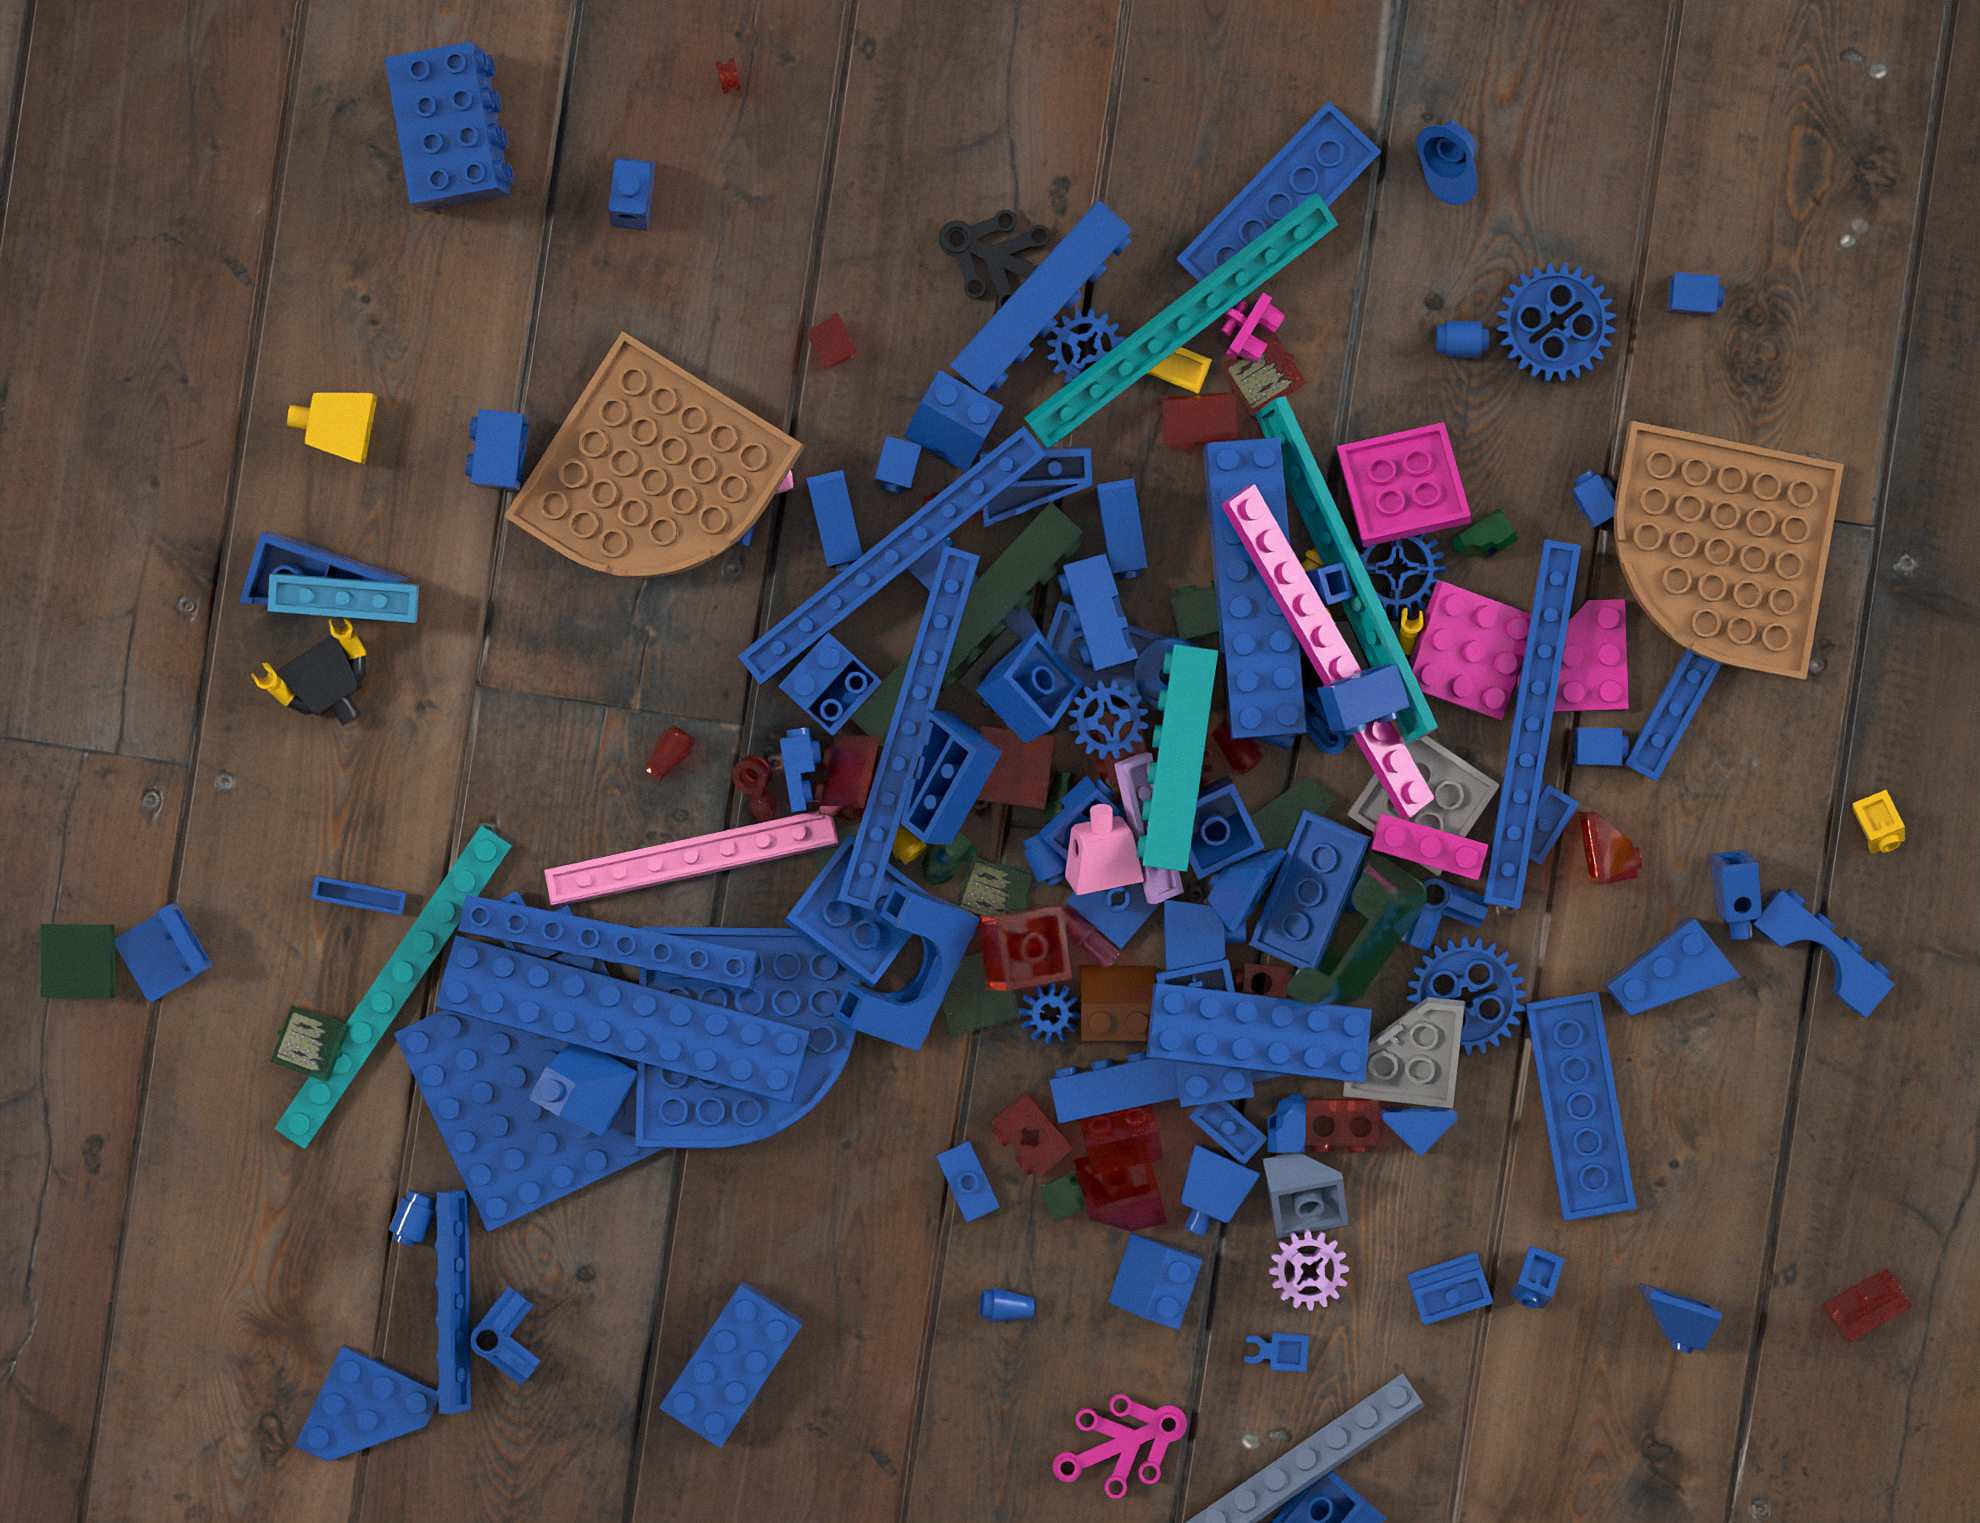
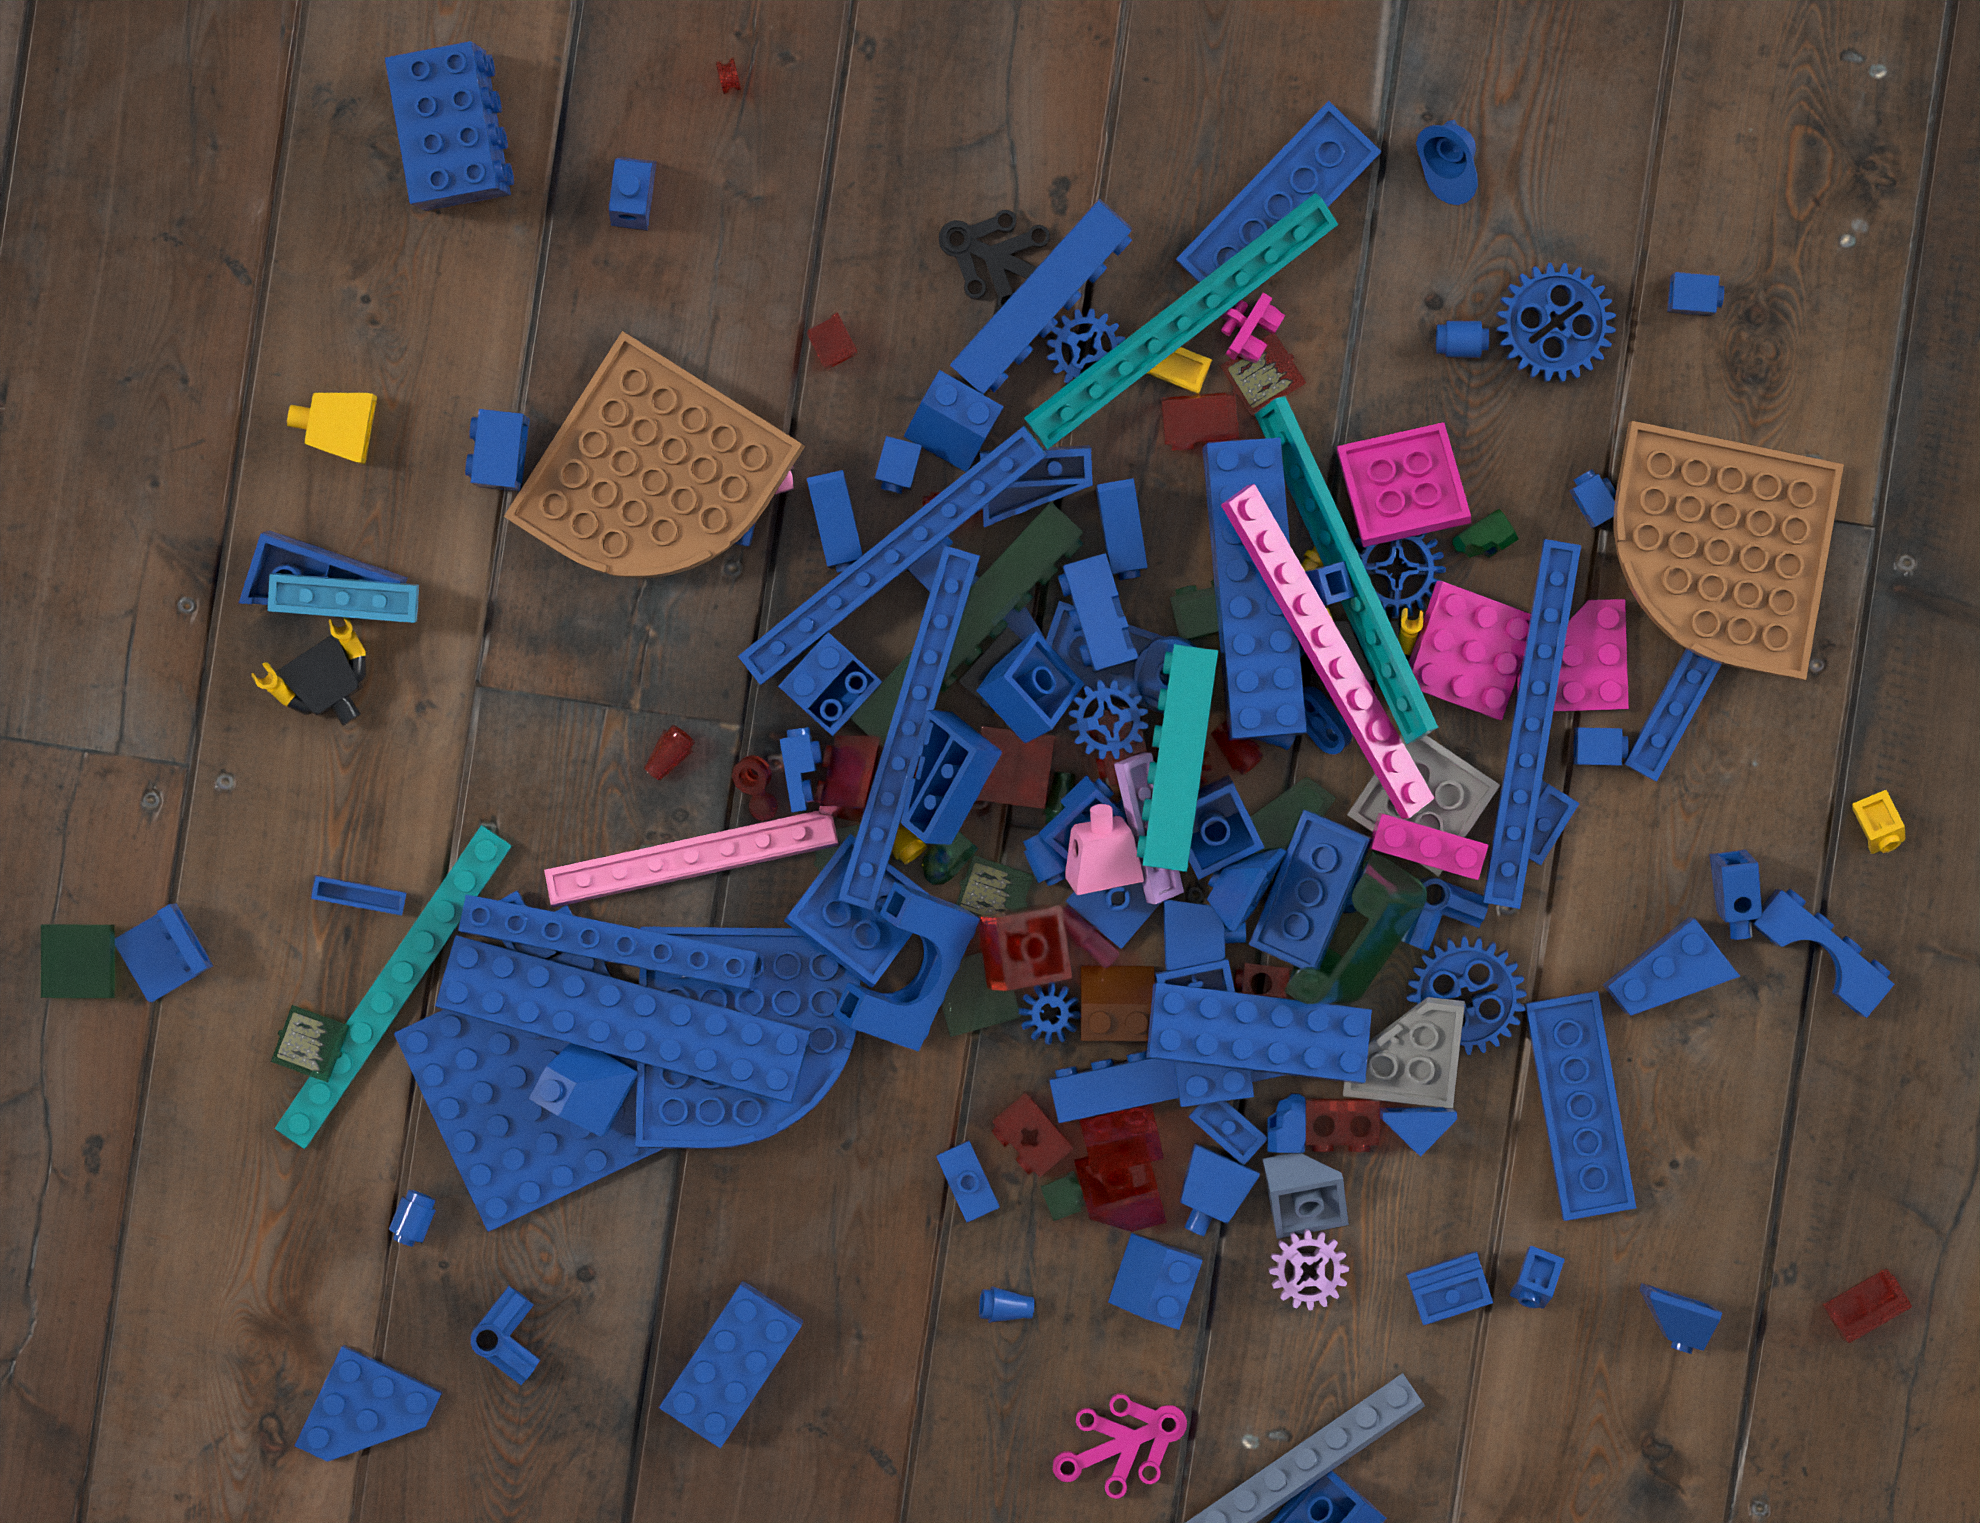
blue plate [435,1189,471,1414] -> none
blue plate [1244,1331,1309,1372] -> none
blue brick [1317,664,1410,735] -> none
clear red slope [1578,810,1642,885] -> none

